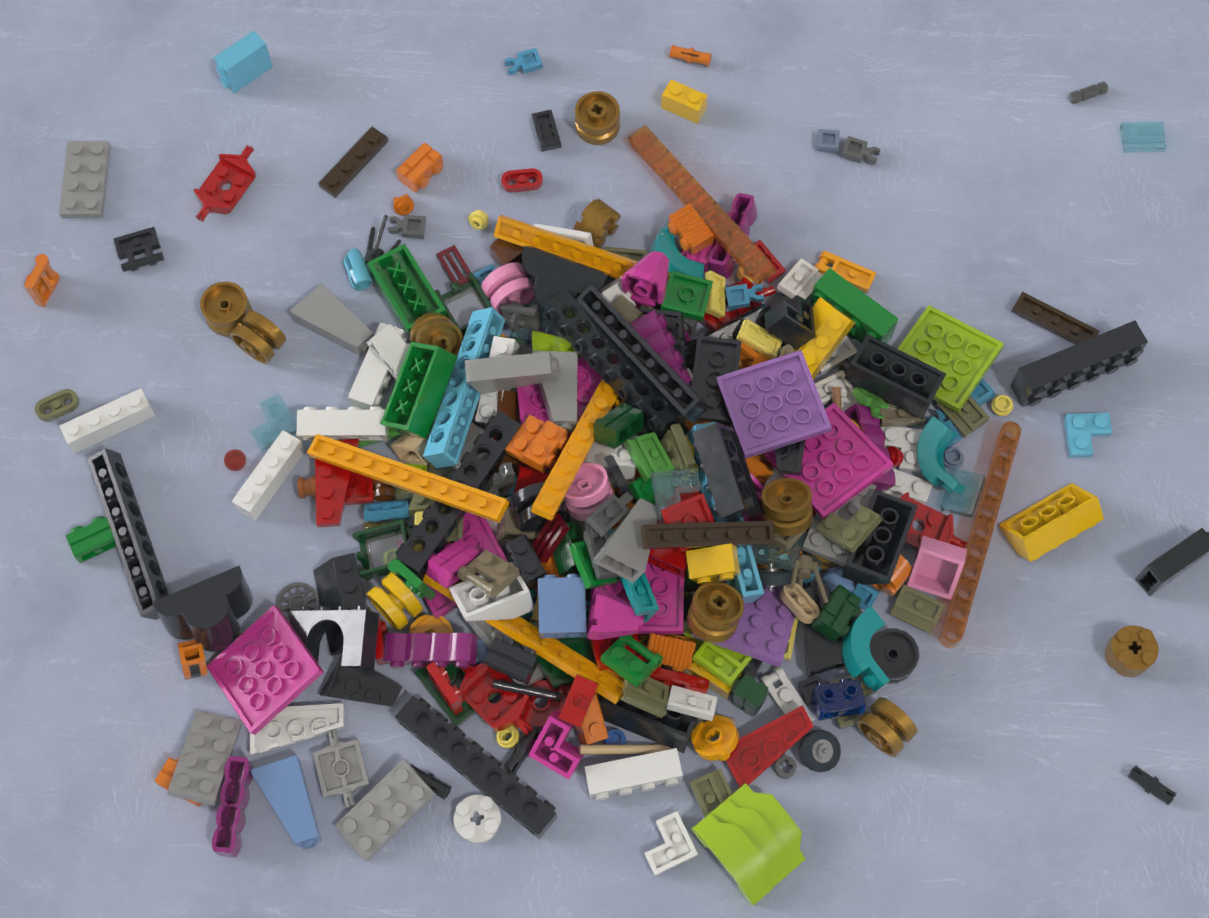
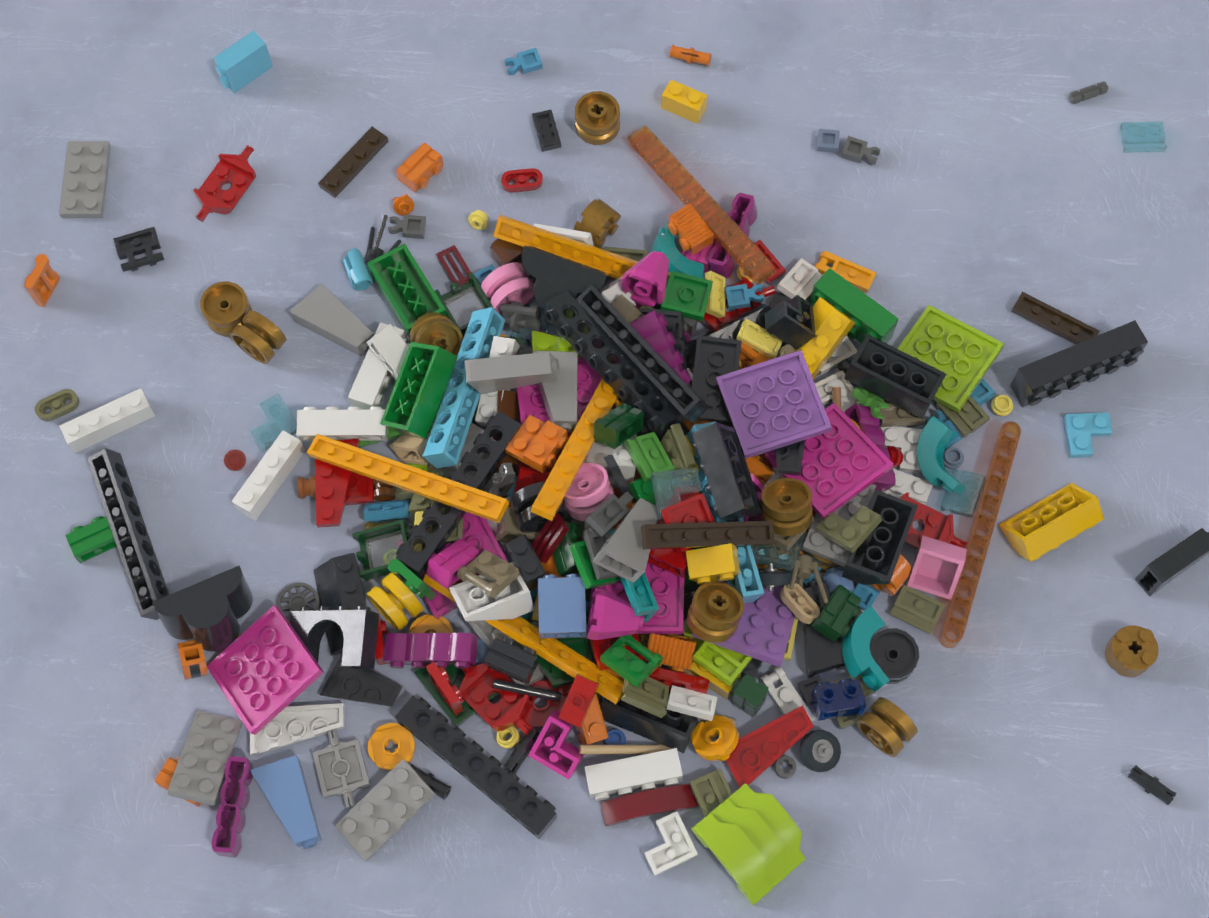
white plate [453,795,501,844] -> none
none -> light orange plate [368,723,415,771]
none -> dark red slope [601,784,698,826]

